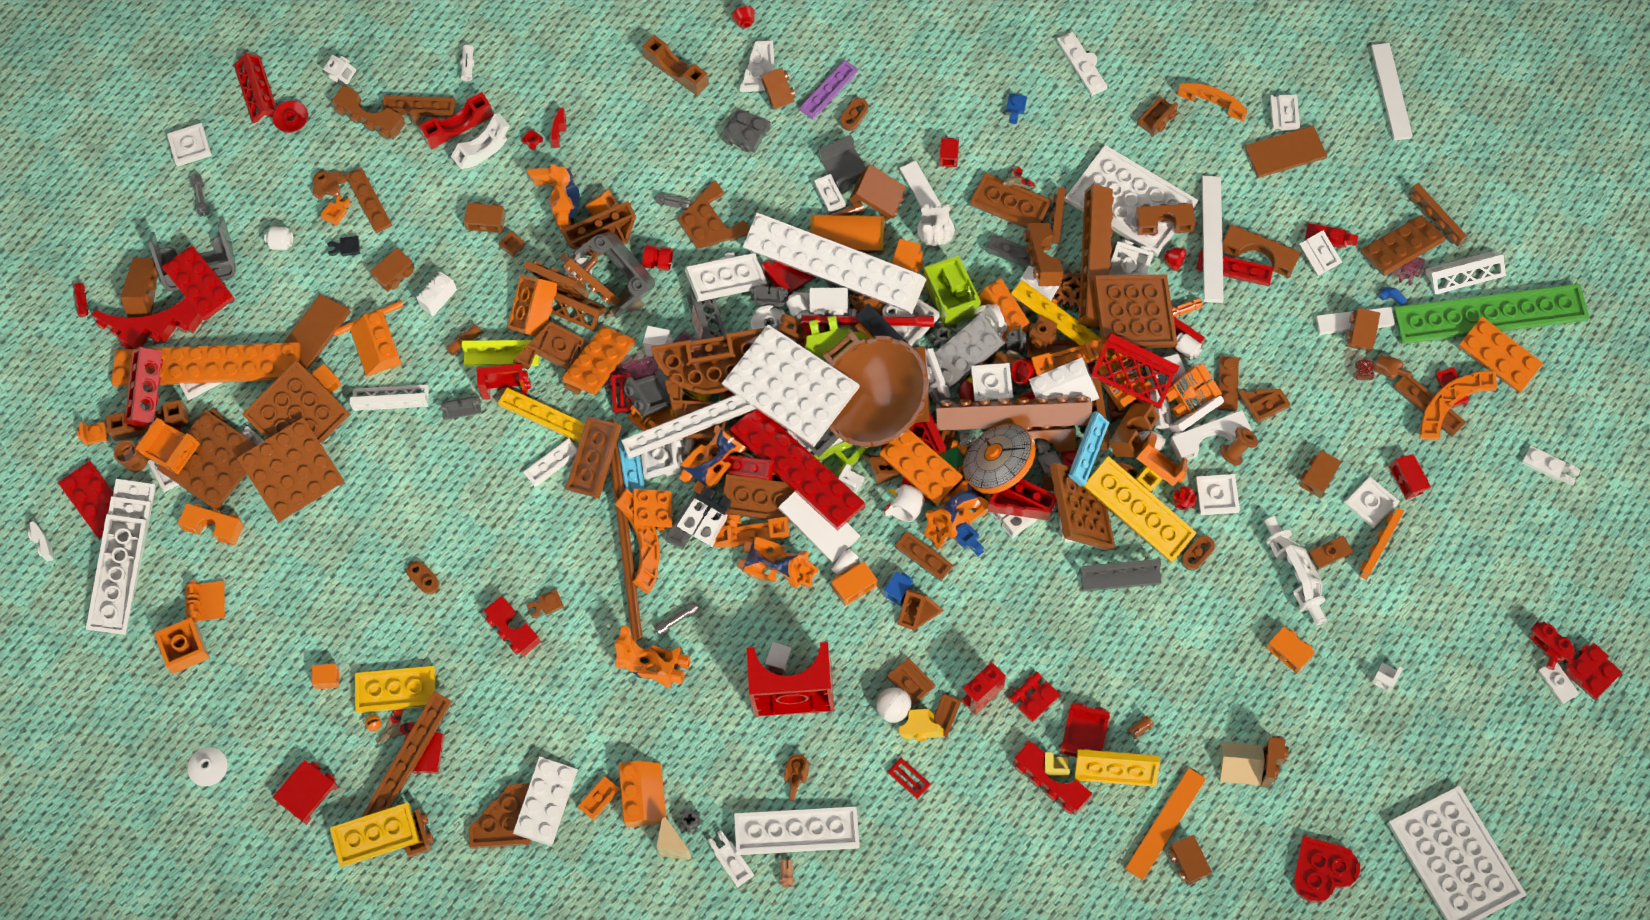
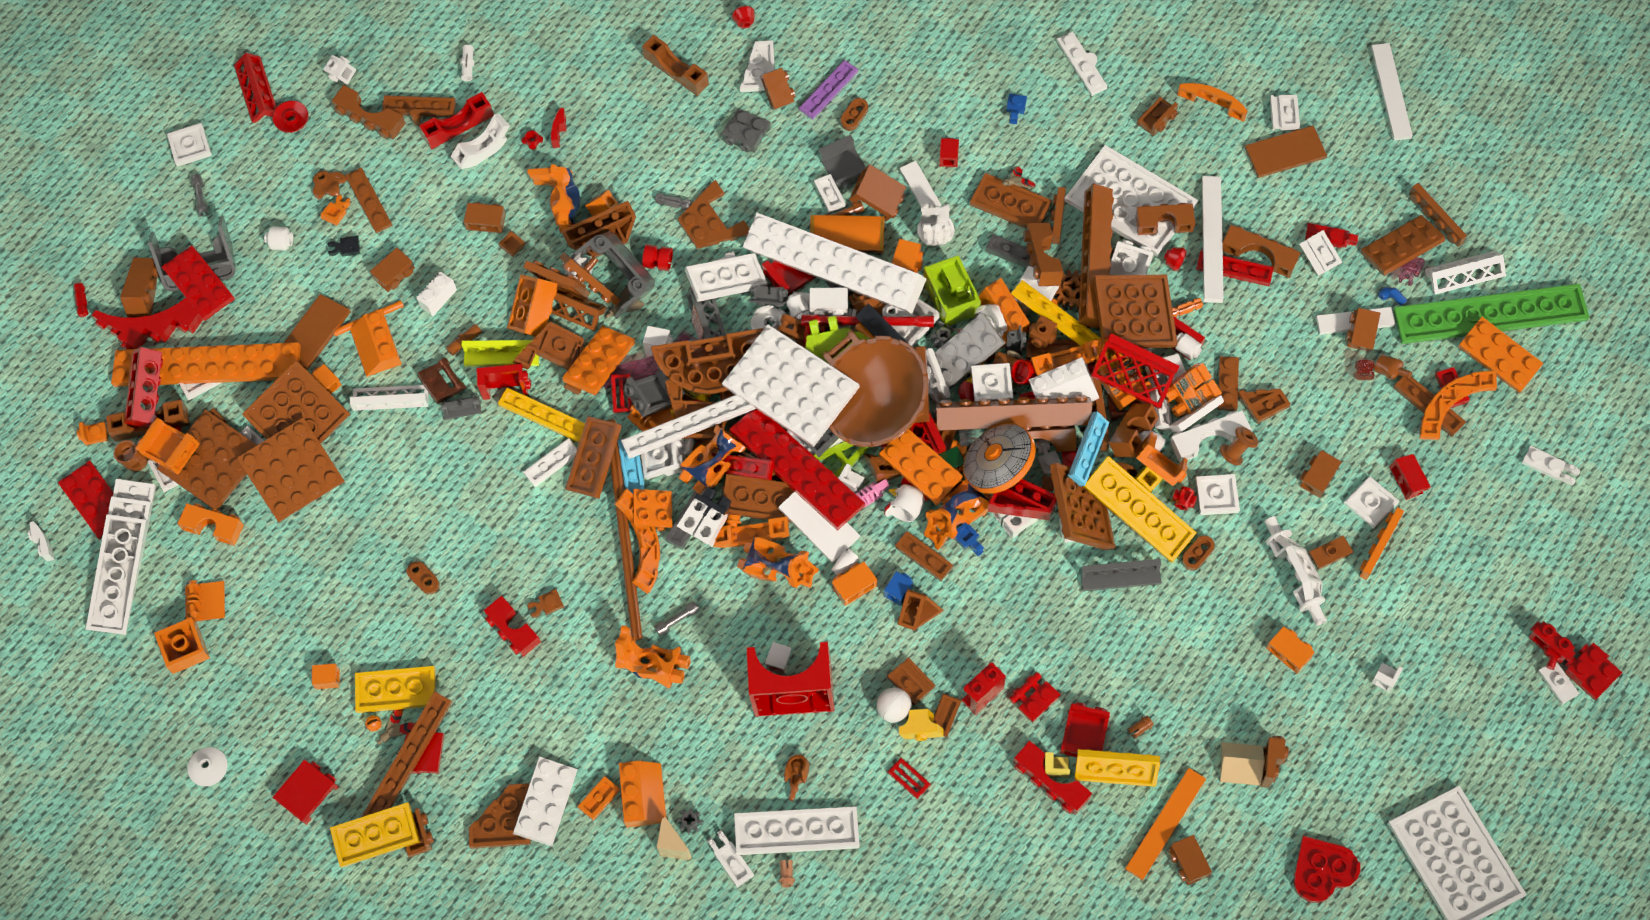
none -> copper plate [418,358,466,404]
none -> bright pink hinge [855,479,889,508]

